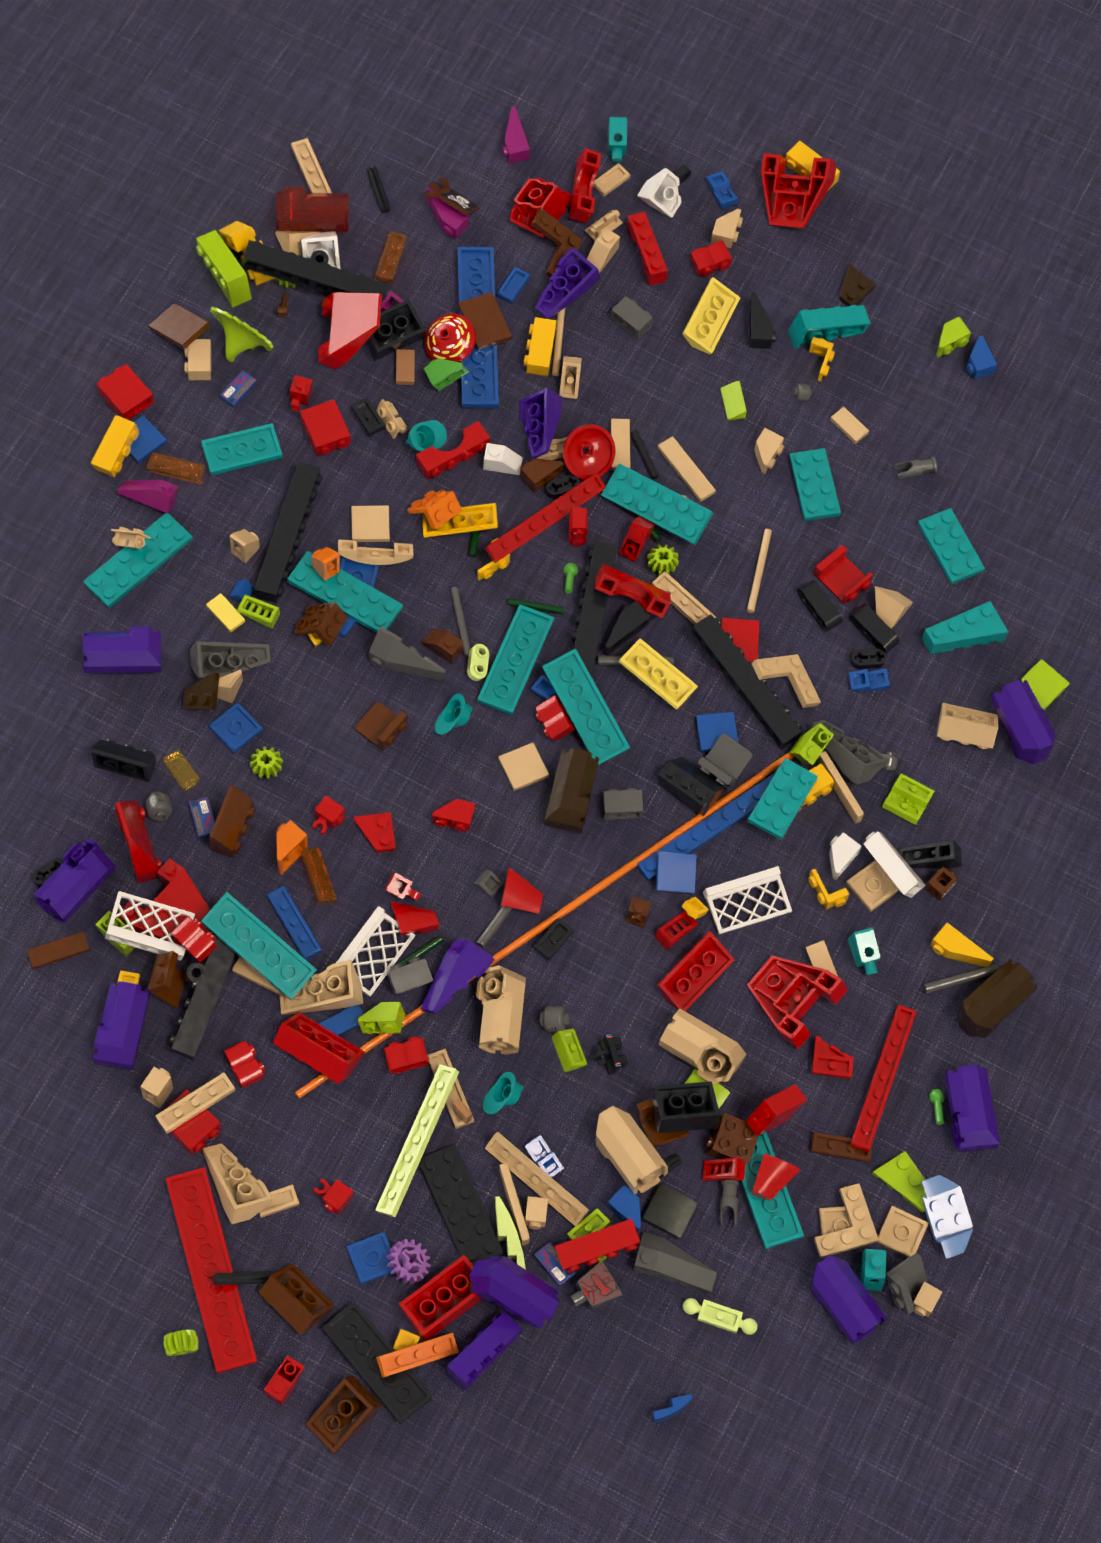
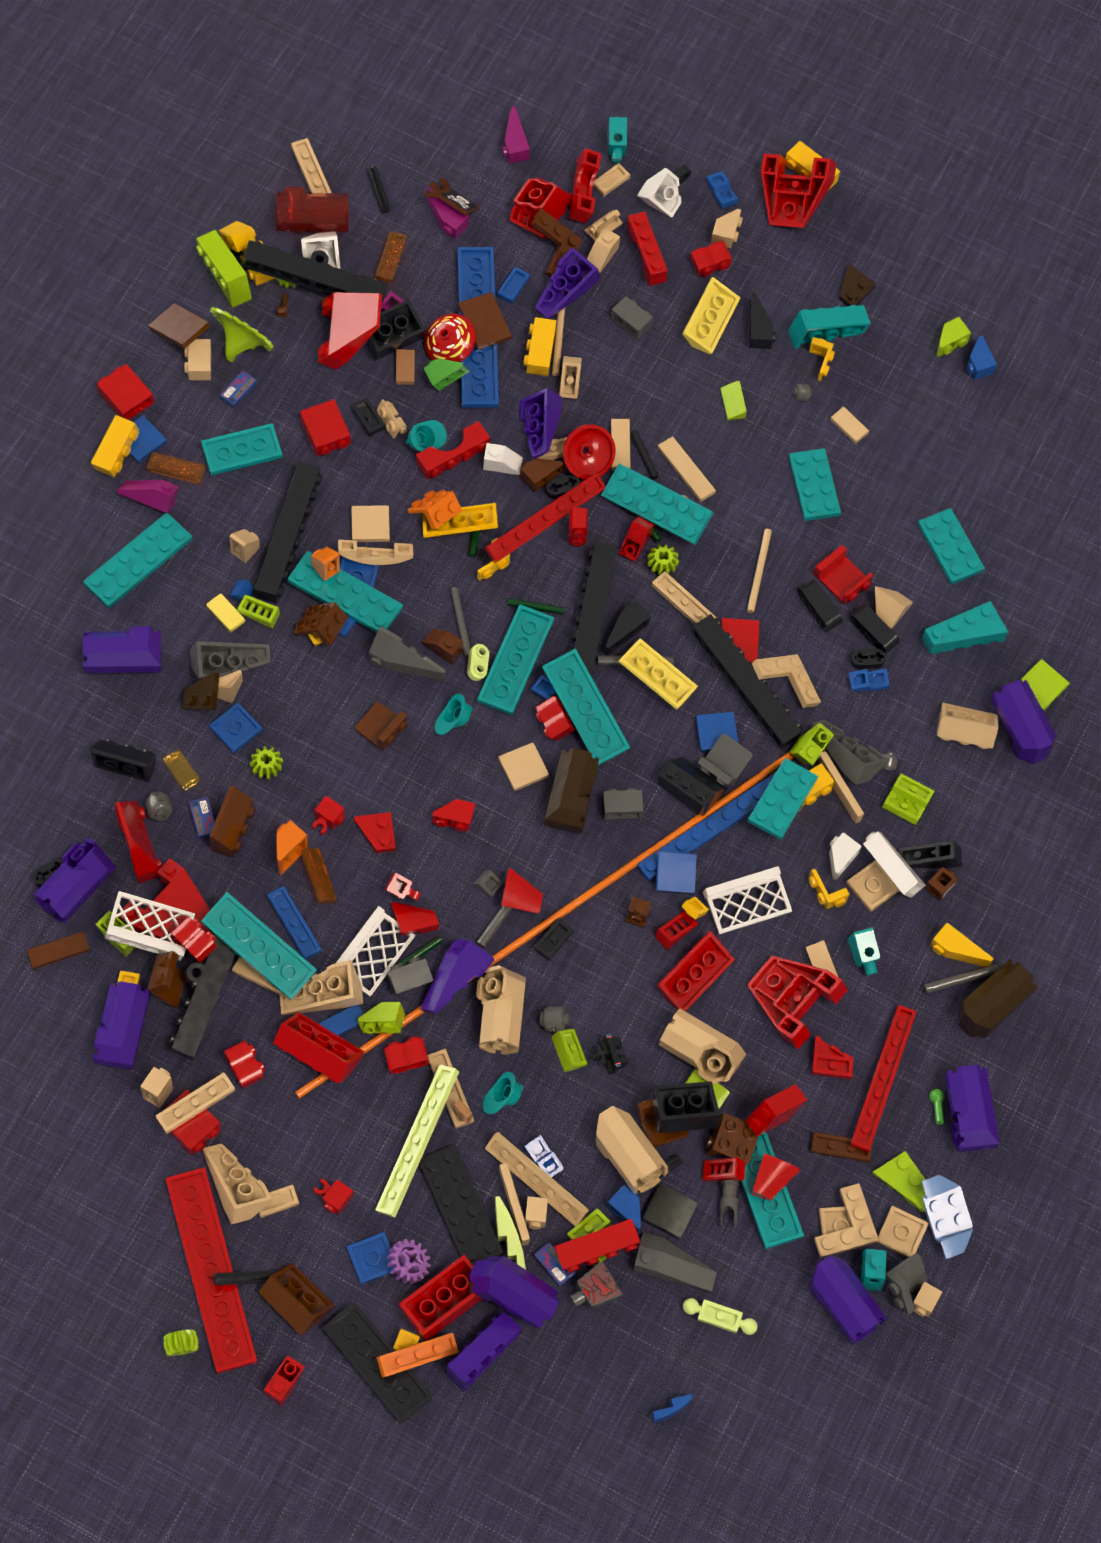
tan hinge [111,527,151,549] -> none
tan slope [275,230,320,257] -> none
red brick [289,375,313,412] -> none
reddish brown slope [306,1376,382,1453] -> none
bright green bar [563,563,578,594] -> none
red arch [595,564,671,618] -> none
tan slope [754,428,785,474] -> none
dark grey piece [894,457,937,479] -> none

